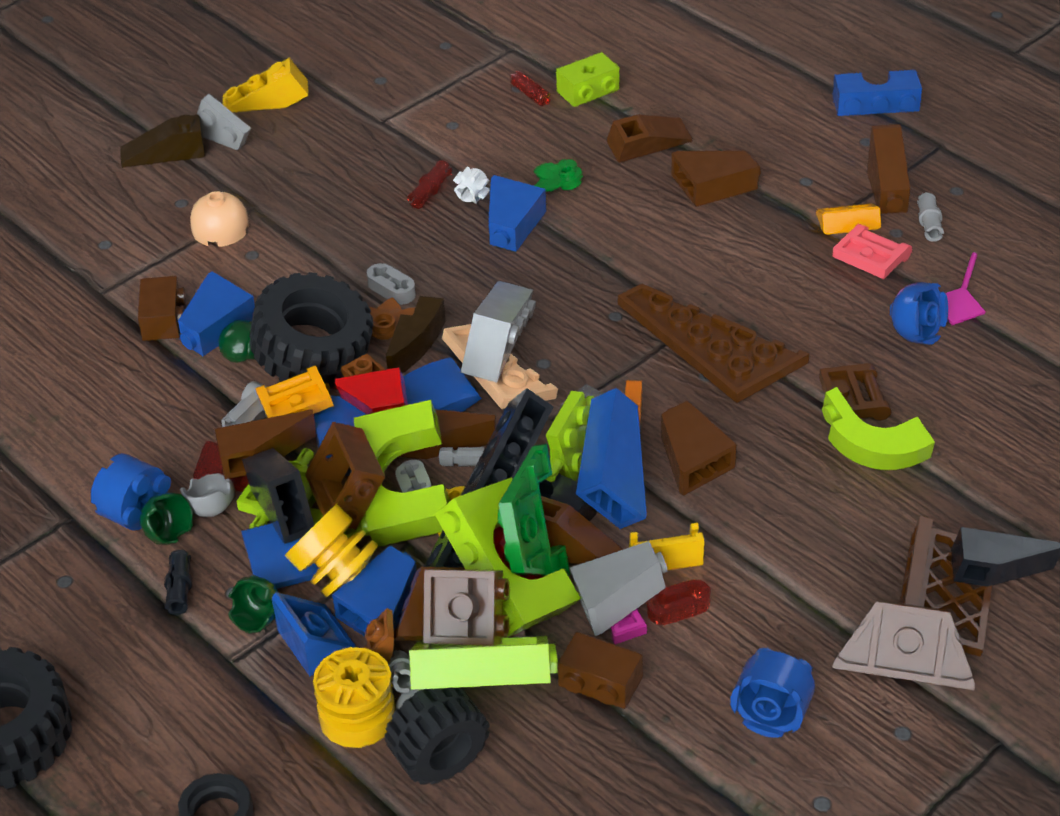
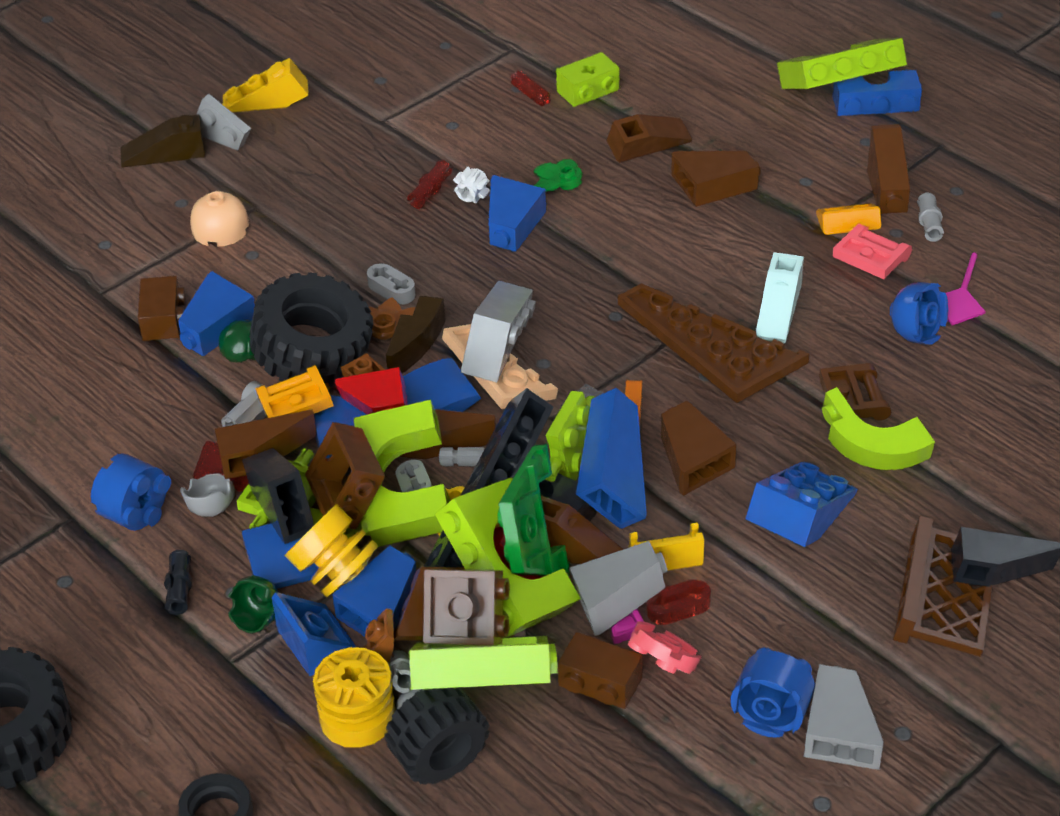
dark green hair [140,493,193,545] -> none
wing [833,600,975,690] -> none
none -> coral plate [628,621,702,674]
none -> blue slope [745,462,858,547]
none -> light aqua slope [756,252,804,343]
none -> lime arch [777,38,907,89]
none -> light grey slope [804,664,884,770]

